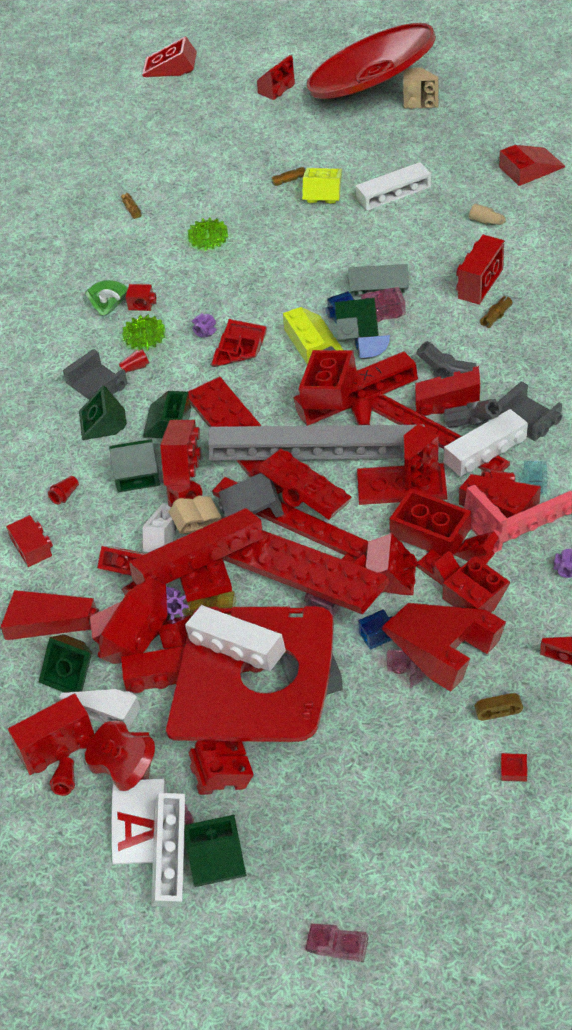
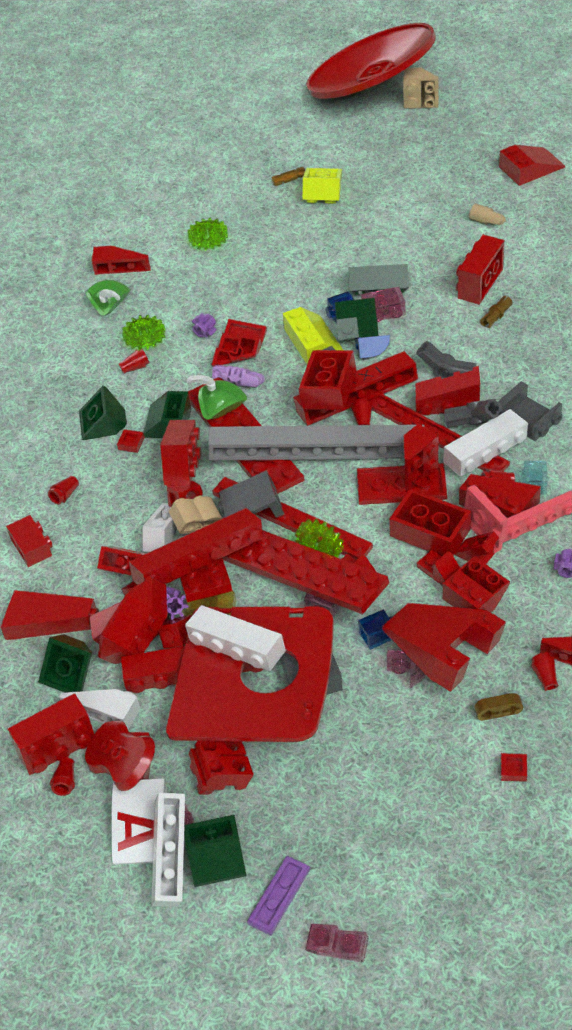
dark grey panel [63,349,128,399] -> none
slope [109,439,160,493] -> none
pearl gold axle [121,193,142,219] -> none
red brick [126,284,157,311] -> none
red slope [142,36,197,77] -> none
red slope [257,55,295,100] -> none
red plate [257,449,352,520] -> none
white brick [356,162,431,211] -> none
red slope [365,533,417,595] -> none
none -> red slope [92,246,151,275]
none -> red plate [117,429,145,453]
none -> bright green hat [186,375,247,420]
none -> lavender hinge [212,365,265,388]
none -> medium lavender tile [247,856,310,936]
none -> clear neon green gear [295,519,344,558]
none -> red cone [531,652,559,691]

